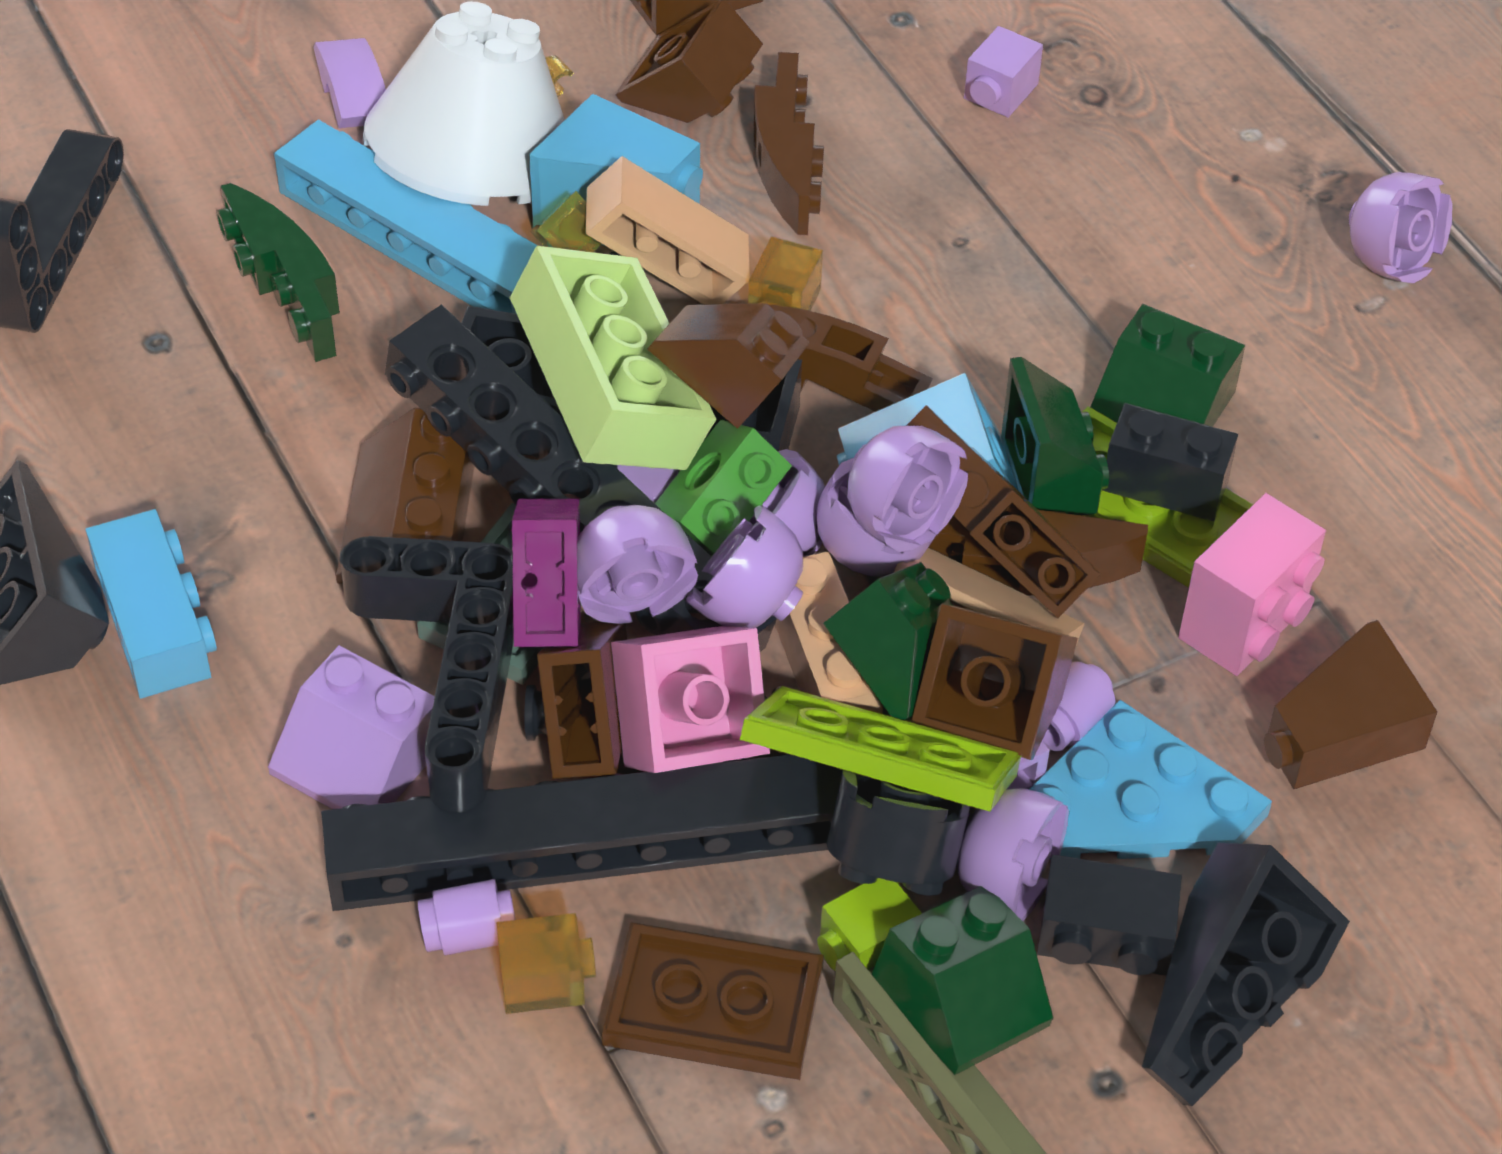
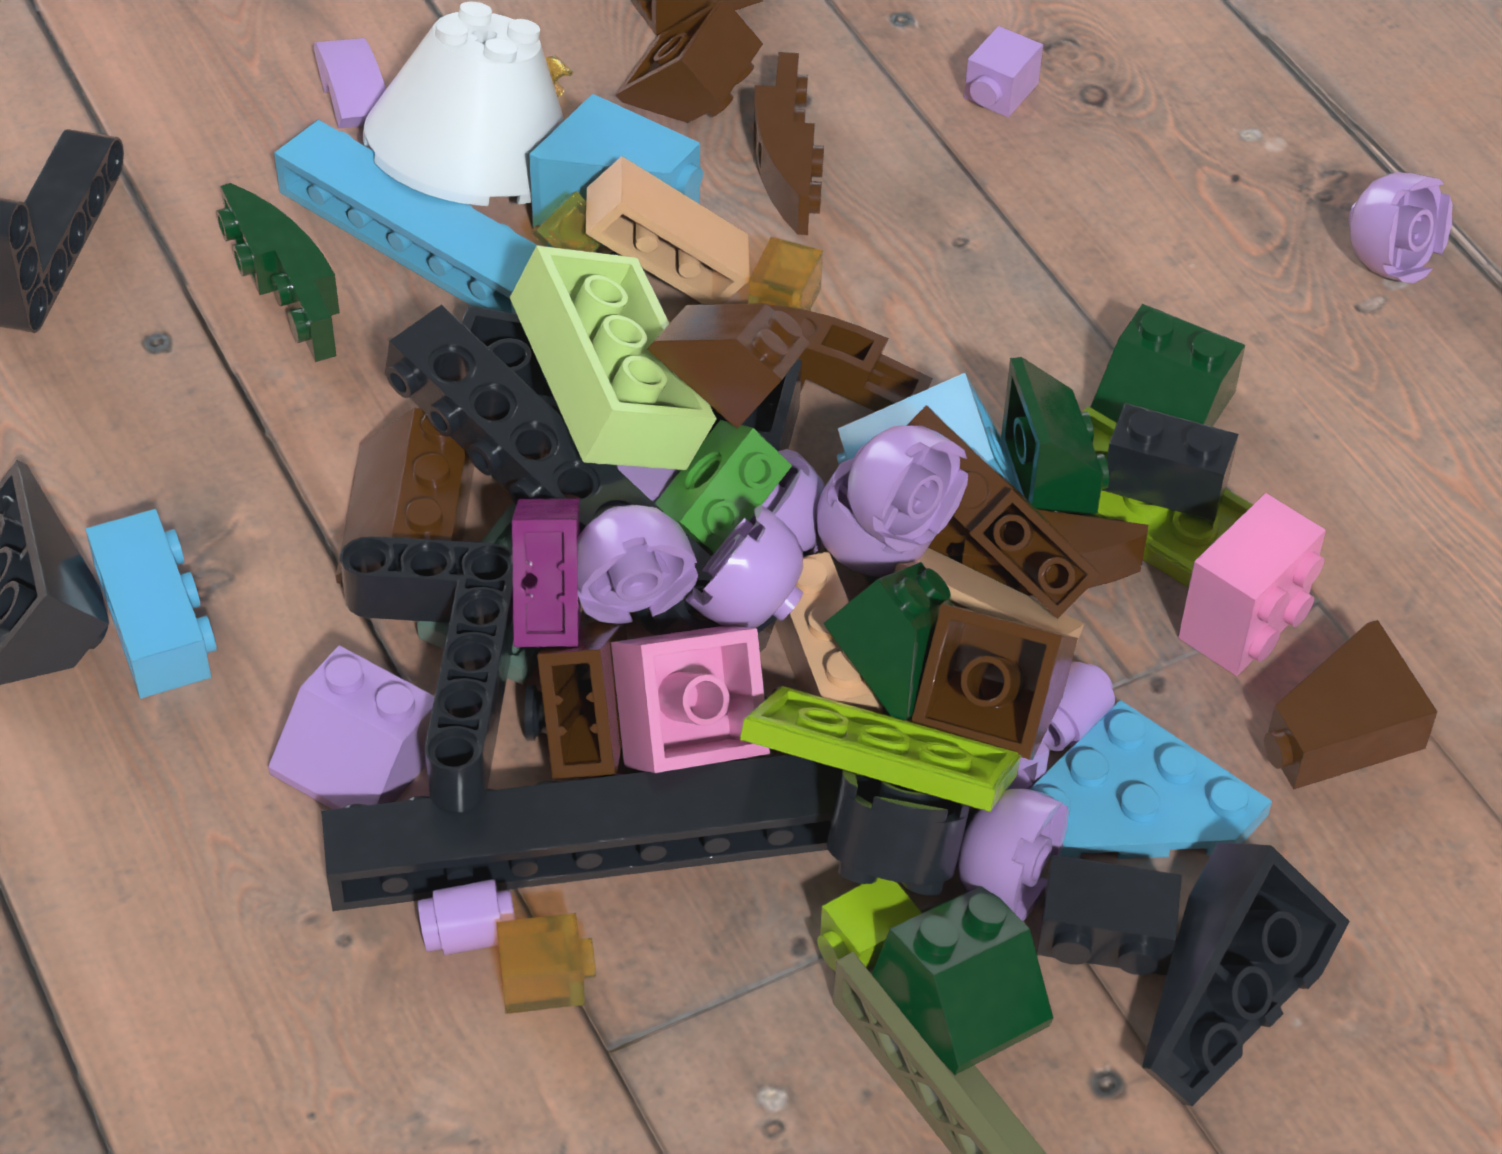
reddish brown tile [602,922,824,1080] -> none

